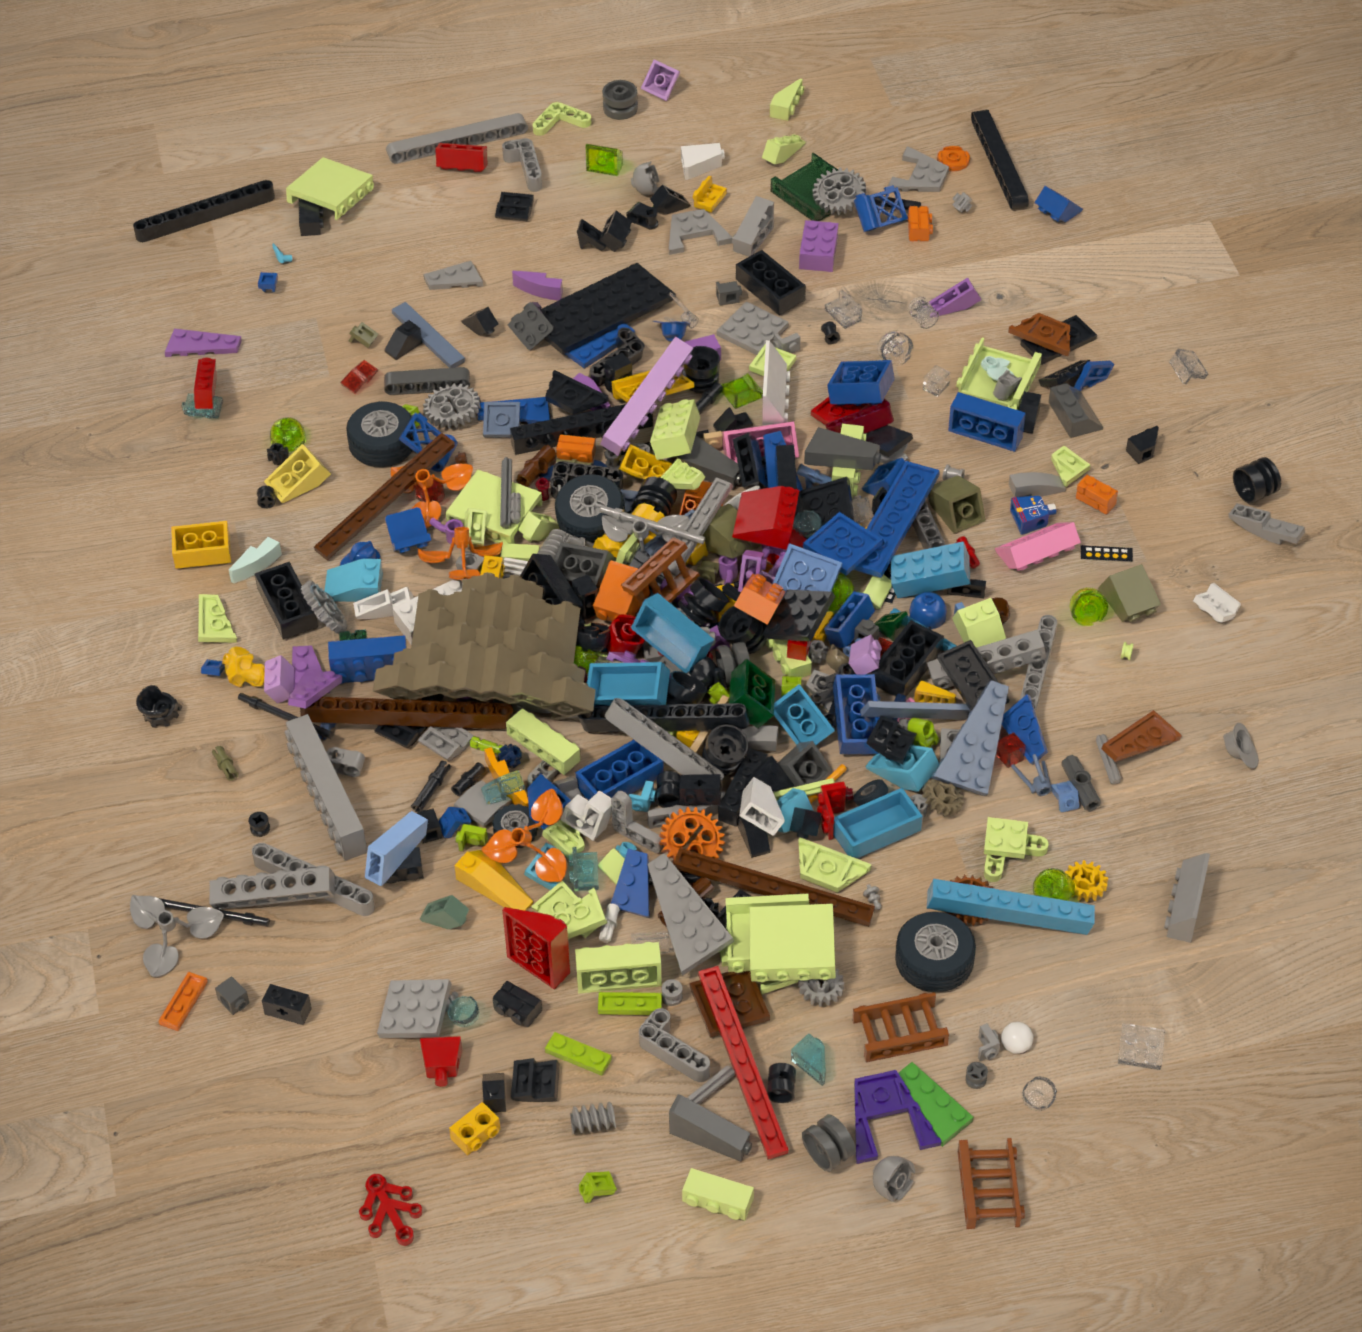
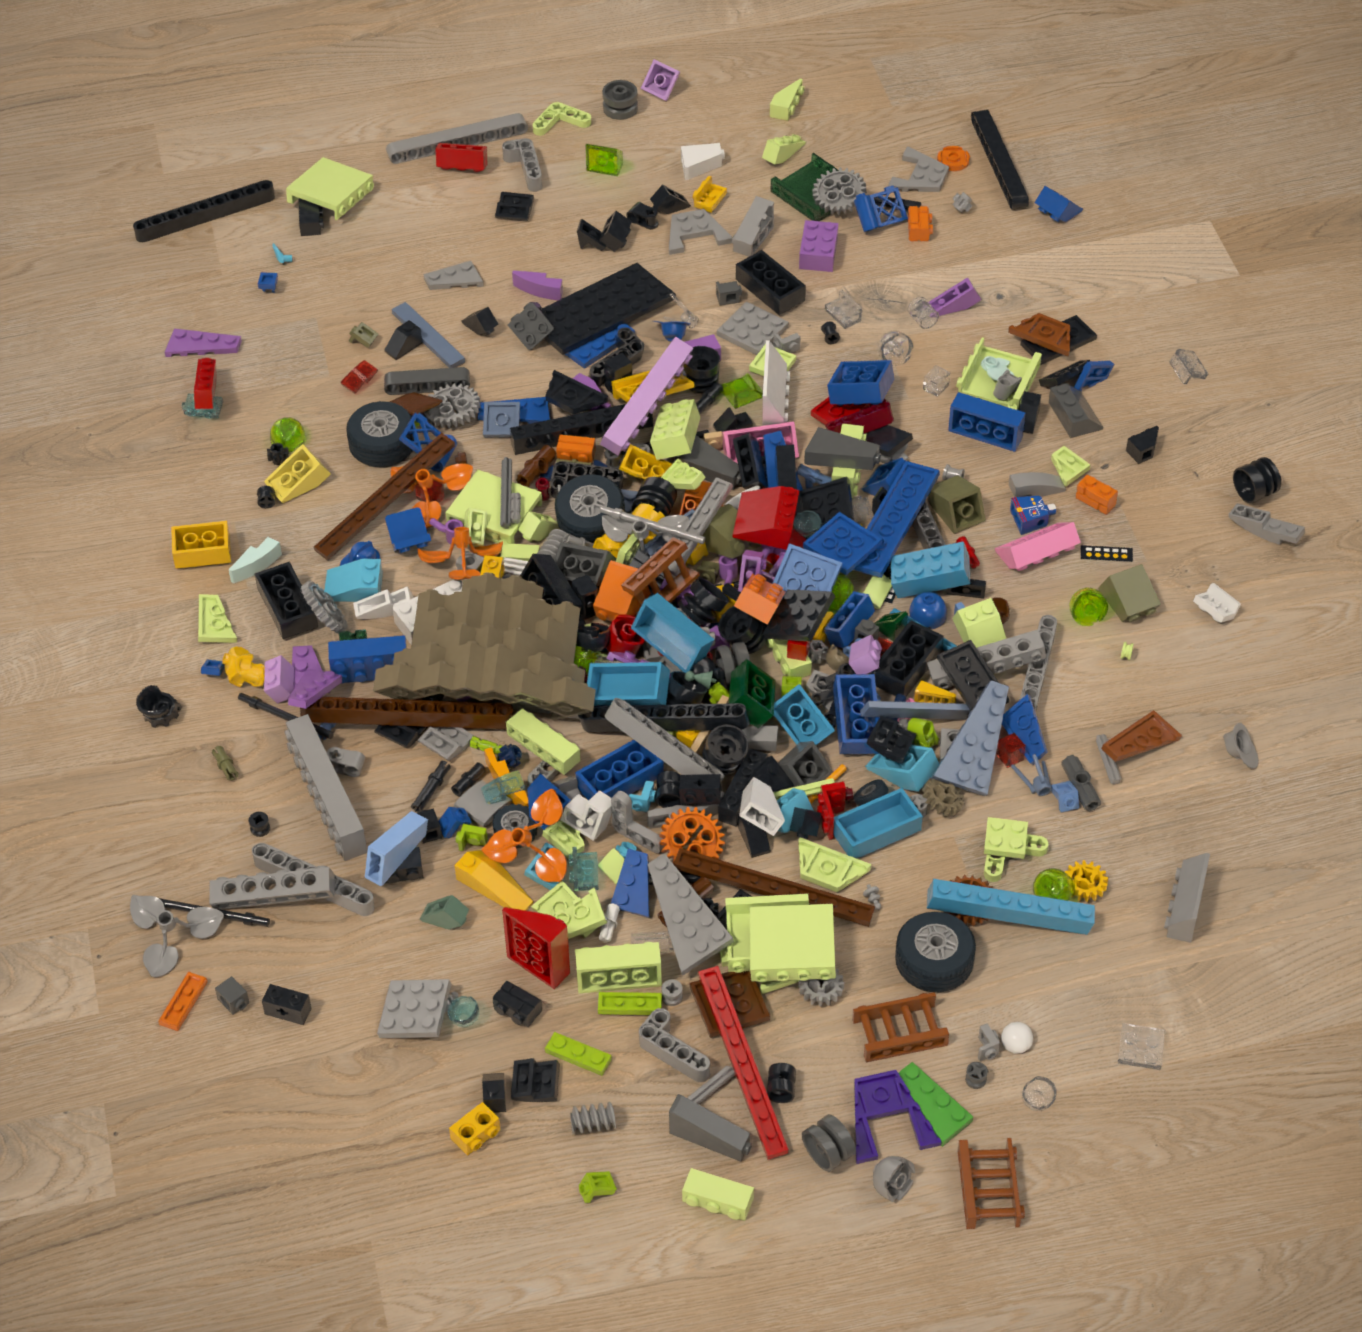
red plant [359,1174,423,1246] -> none
red torso [420,1036,462,1087] -> none
light grey cylinder [631,161,660,196] -> none
clear light blue slope [791,1034,826,1086] -> none
none -> reddish brown window [389,392,443,416]
none -> sand green piece [685,671,716,689]

